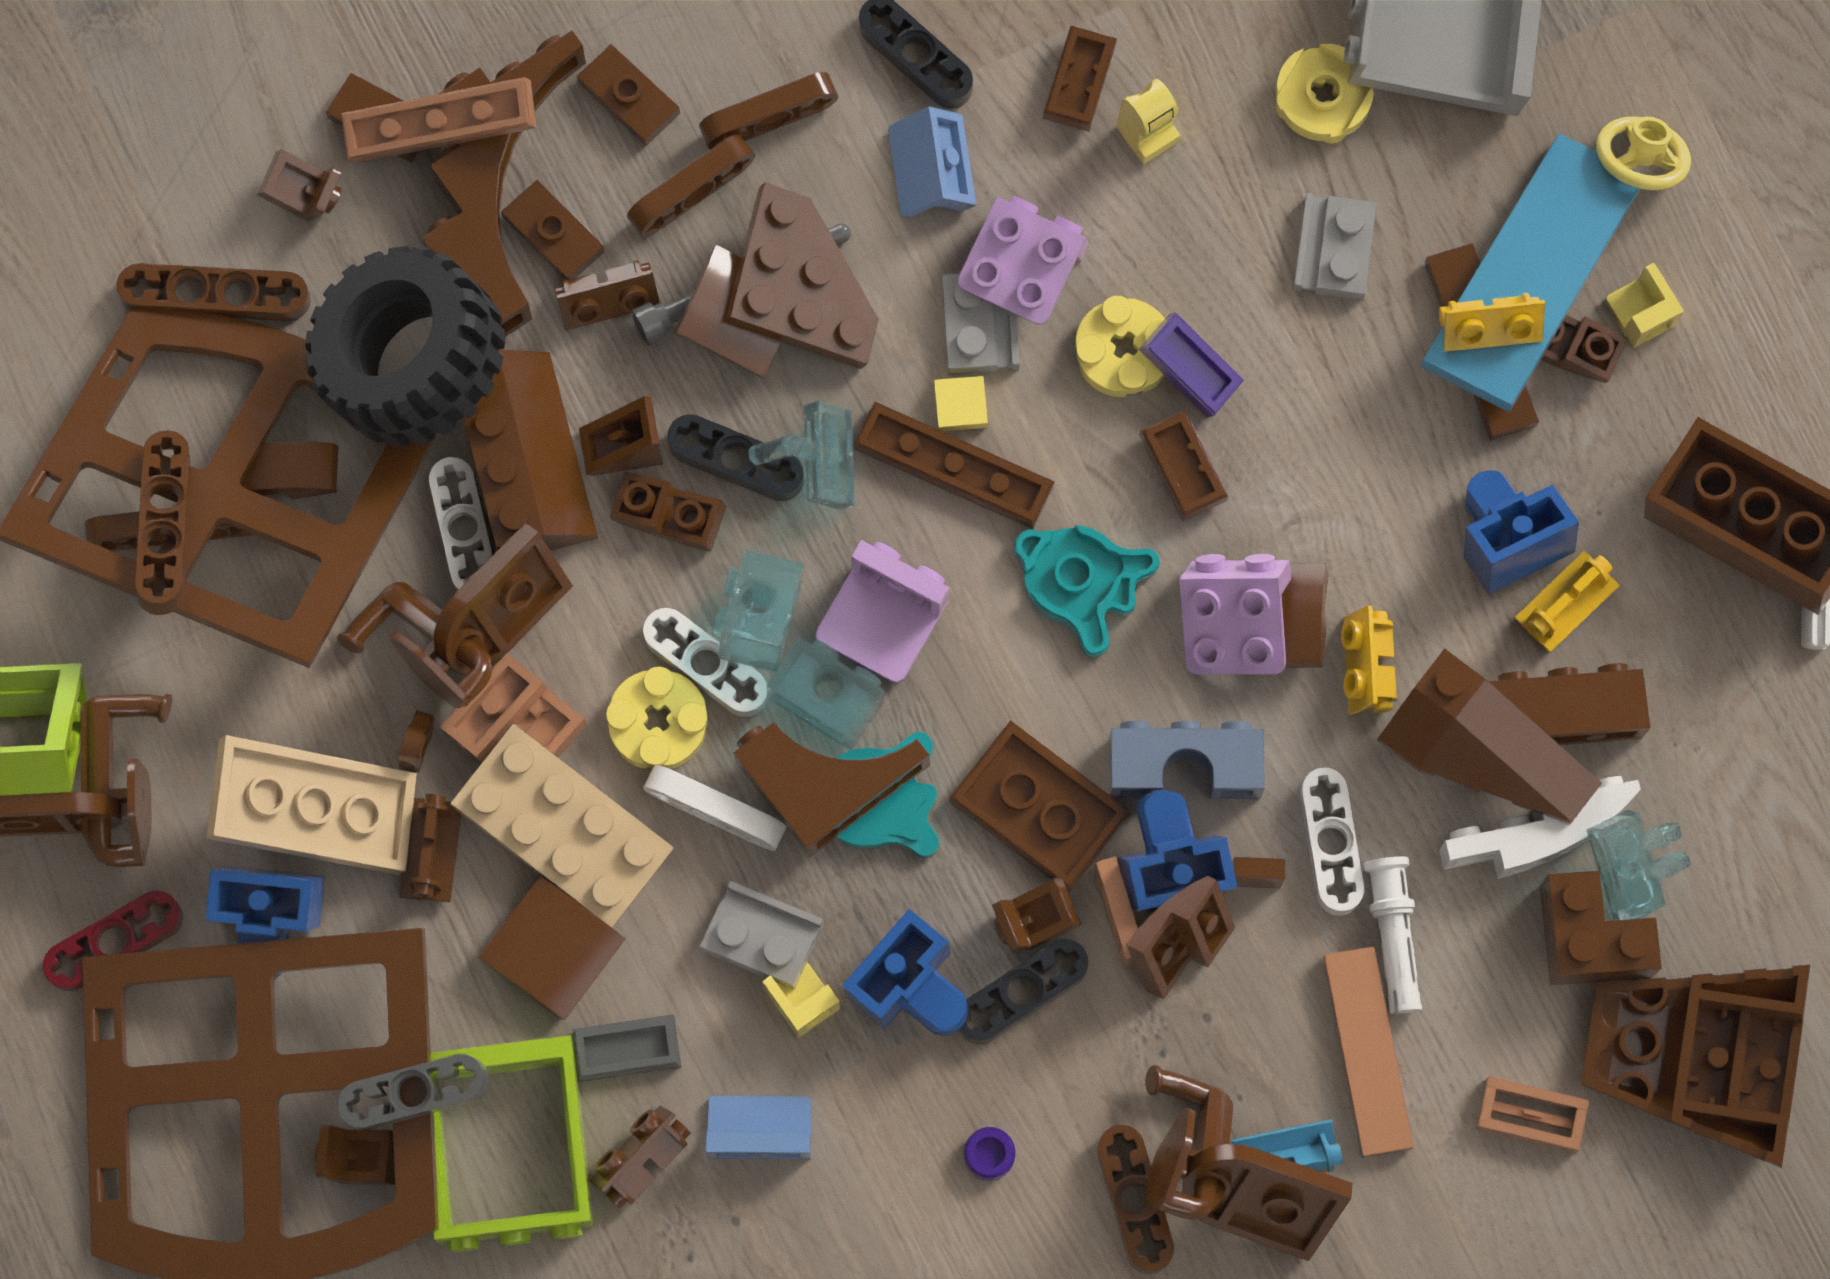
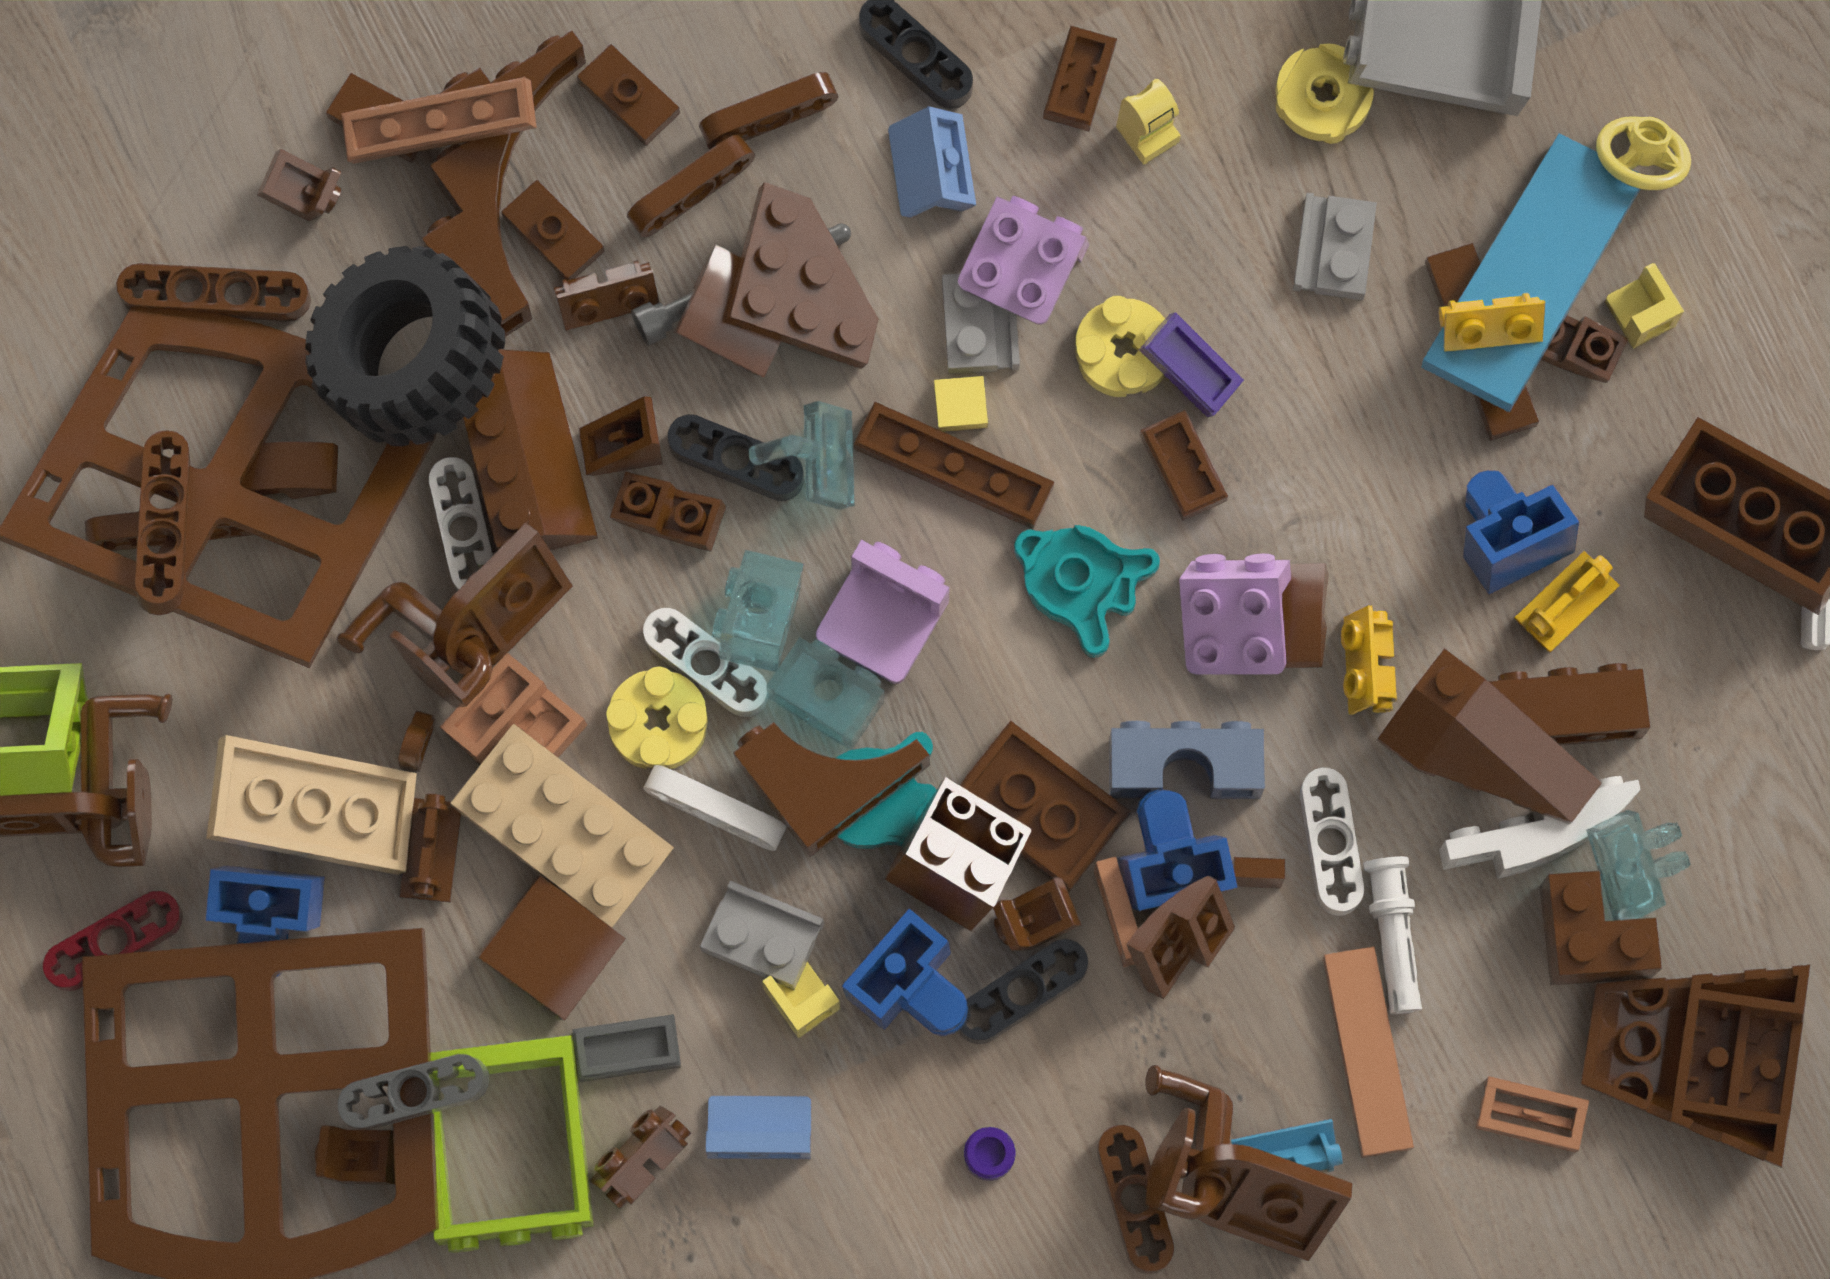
none -> slope [885,777,1032,931]

